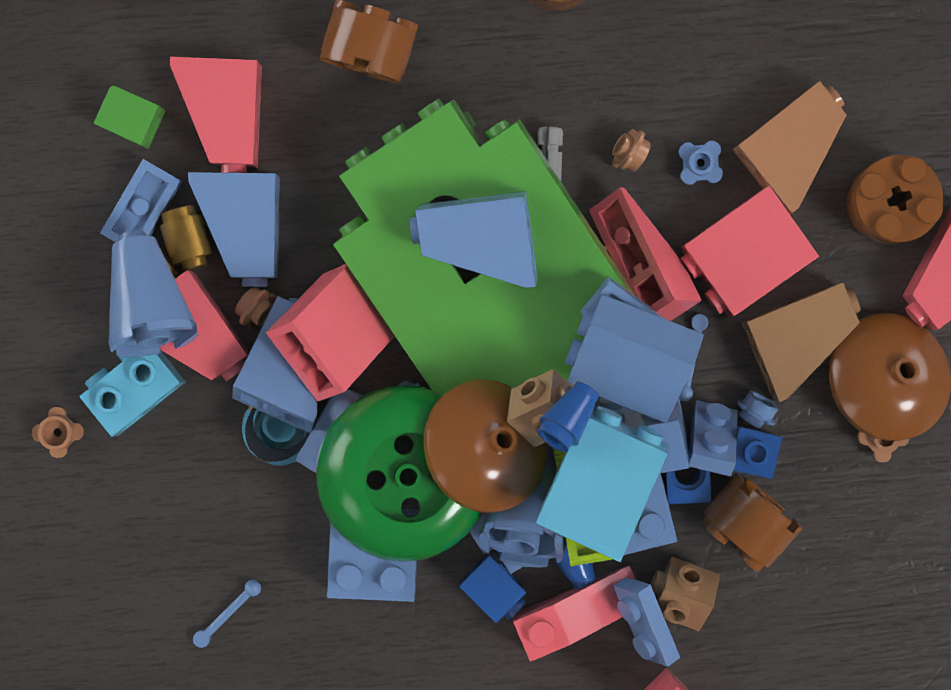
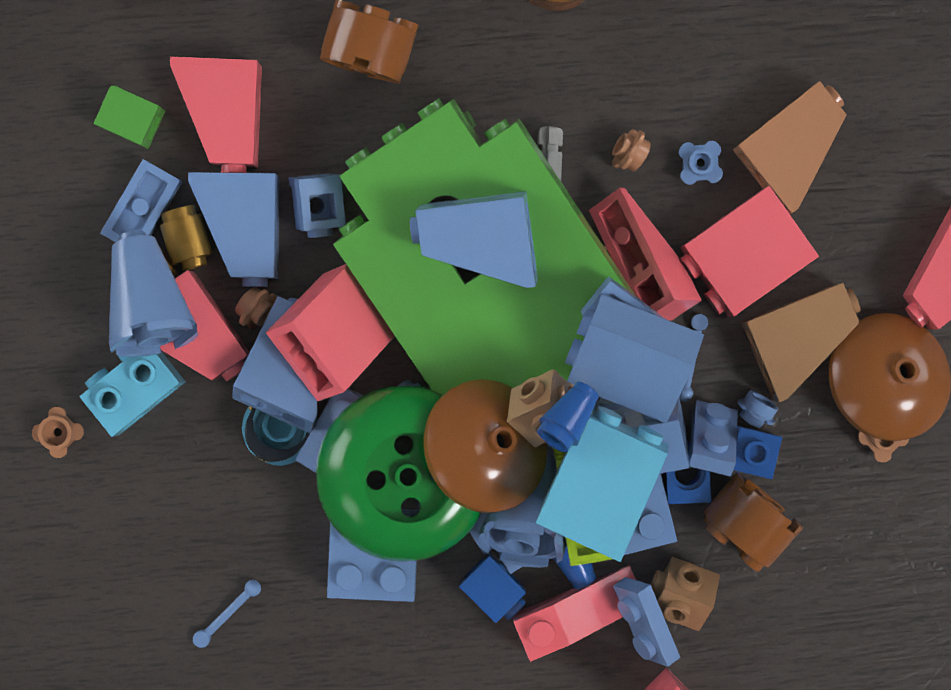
dark orange brick [846,155,943,245] -> none
none -> medium blue brick [288,173,346,238]

